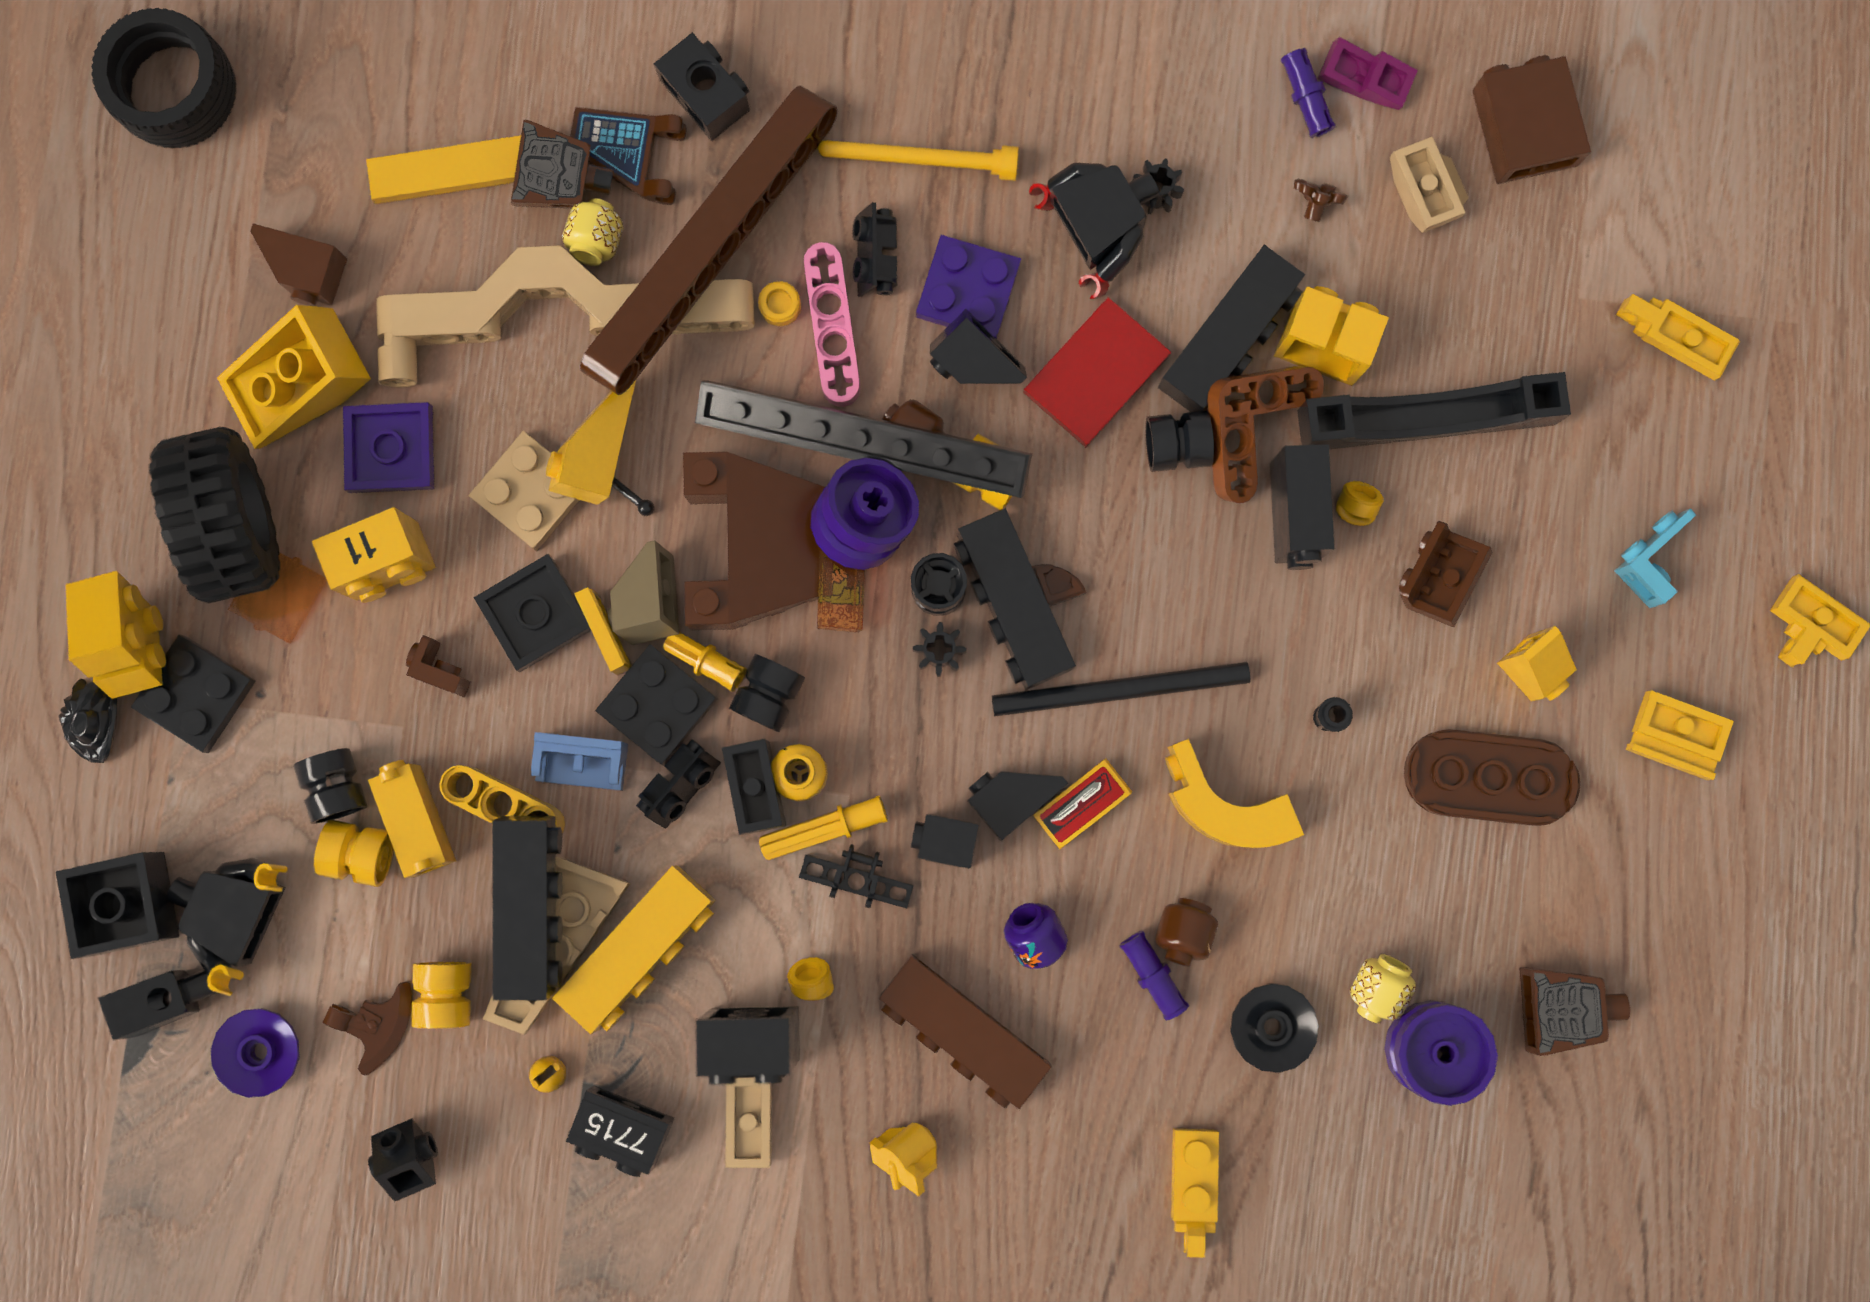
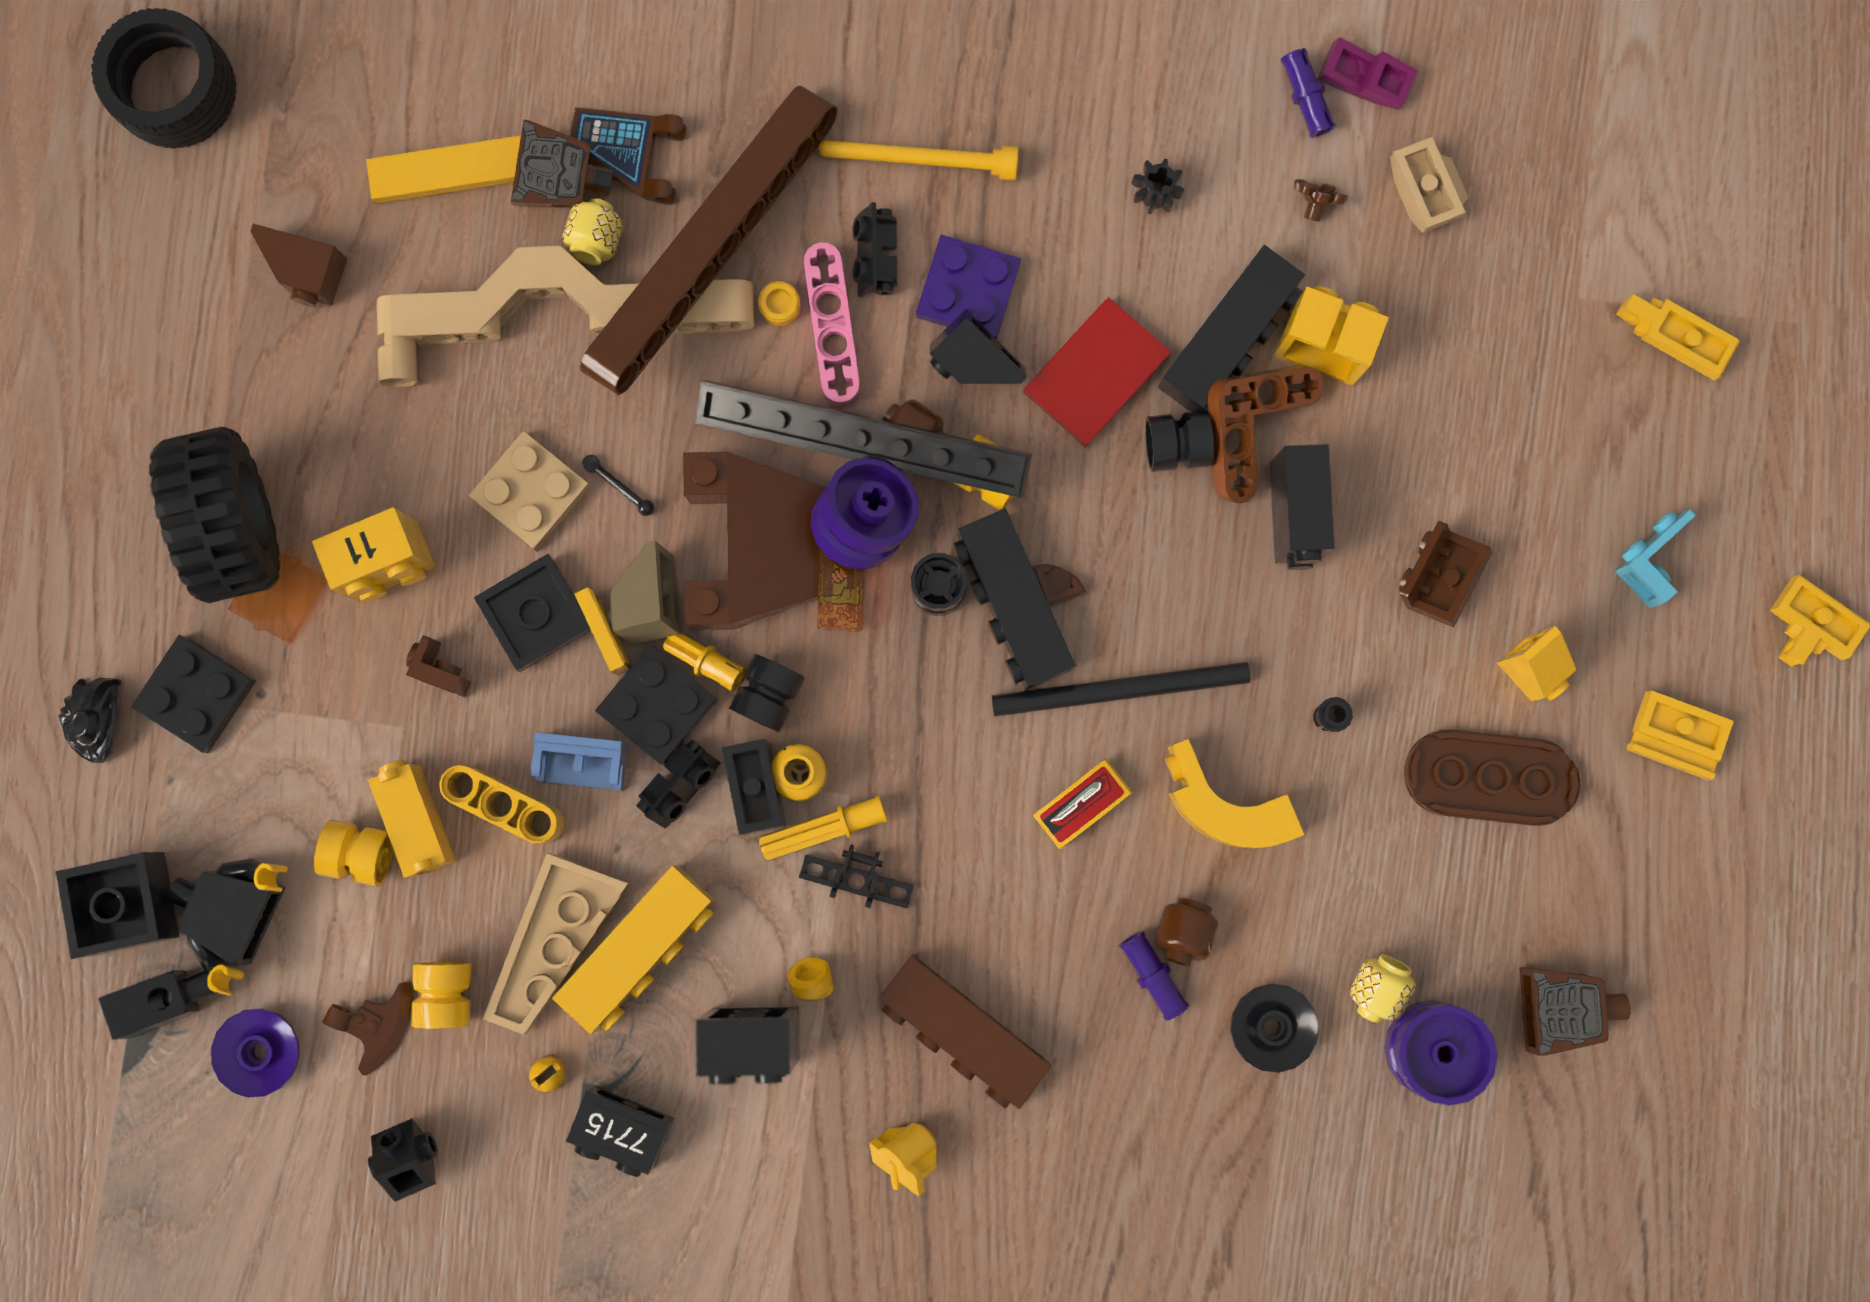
yellow piece [65,571,166,699] -> none
yellow slope [217,305,371,449] -> none
black wheel [293,748,367,824] -> none
dark purple plate [343,402,434,493] -> none
black brick [492,816,563,1000] -> none
yellow slope [546,380,636,505] -> none
black brick [653,32,750,141] -> none
tan plate [725,1076,772,1168] -> none
black brick [911,814,979,869] -> none
black gear [913,622,966,677] -> none
black slope [967,772,1068,841] -> none
dark purple head [1004,903,1068,969] -> none
black torso [1029,162,1159,299] -> none
yellow hinge [1171,1128,1219,1258] -> none
black arch [1297,372,1571,449] -> none
yellow tile [1336,481,1384,526] -> none
reddish brown brick [1472,55,1591,184] -> none

